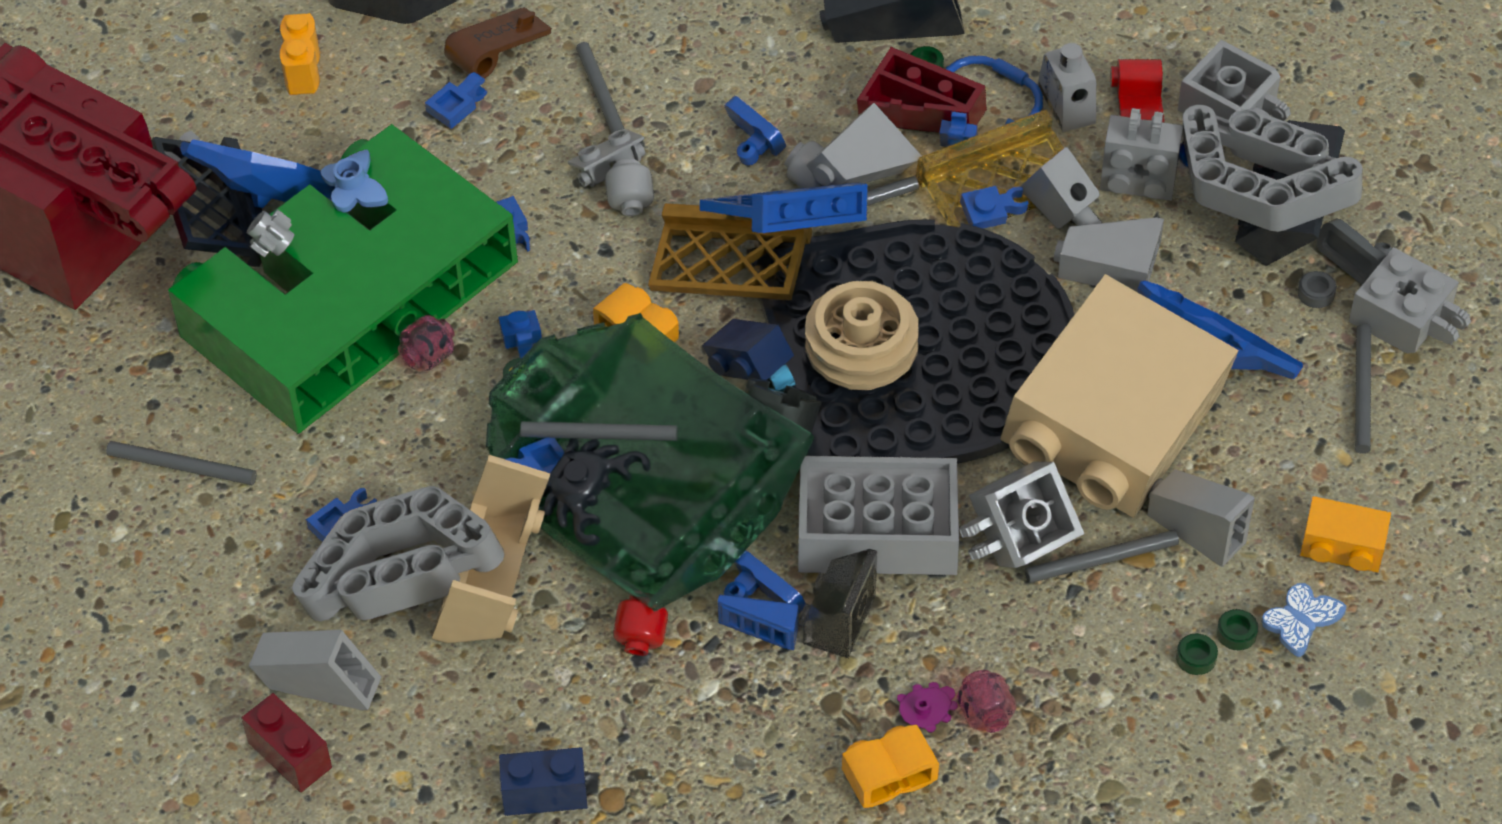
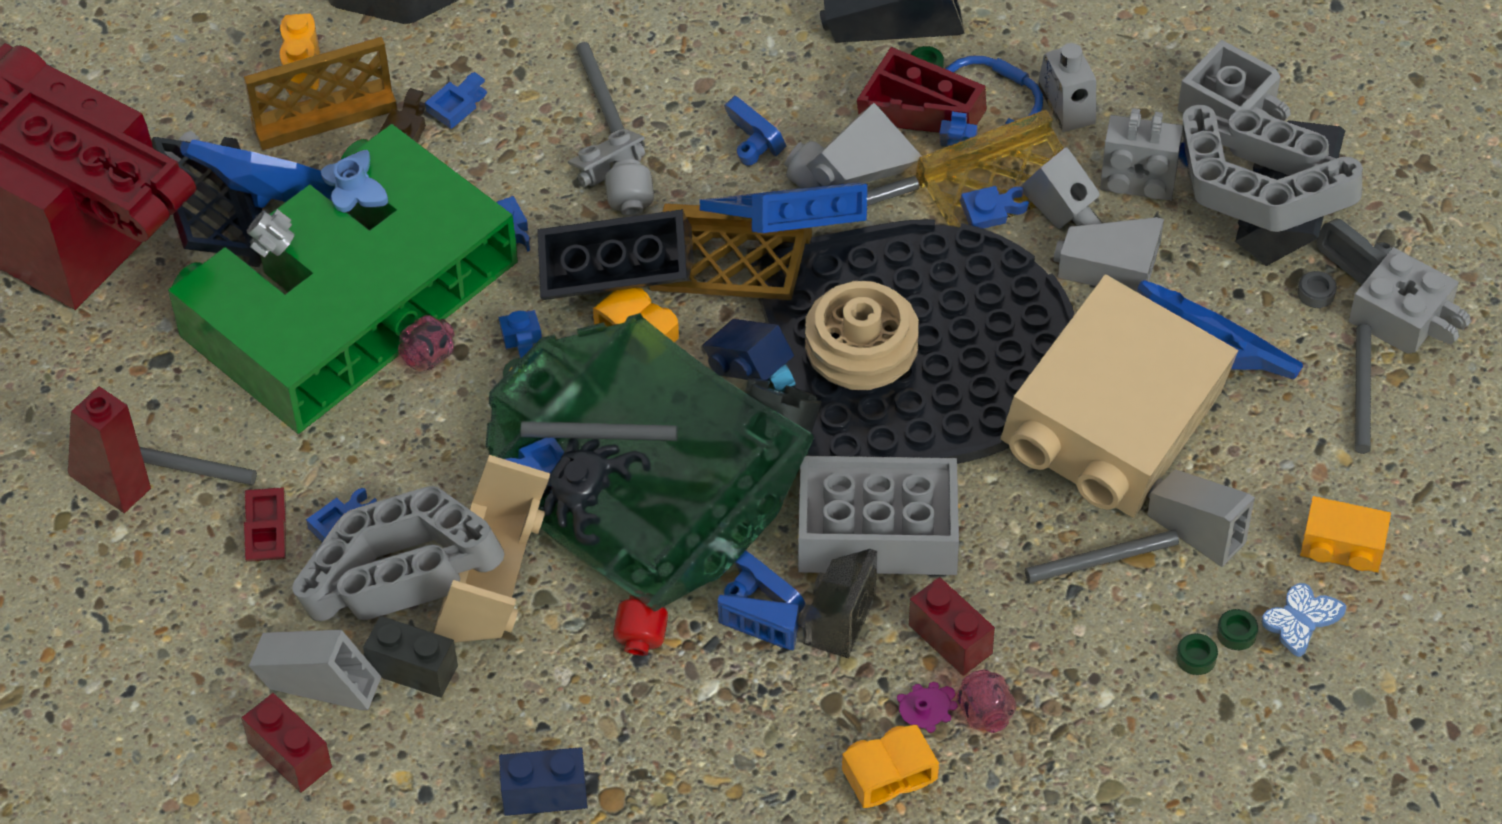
reddish brown door [444,7,552,79] -> none
light grey hinge [959,461,1084,568] -> none
red door [1110,59,1165,123] -> none
none -> dark red slope [68,386,151,514]
none -> pearl gold fence [244,36,397,151]
none -> dark red slope [244,487,286,562]
none -> pearl dark grey brick [363,616,458,698]
none -> dark brown plate [379,88,426,142]
none -> black slope [537,209,694,300]
none -> dark red brick [909,577,995,676]

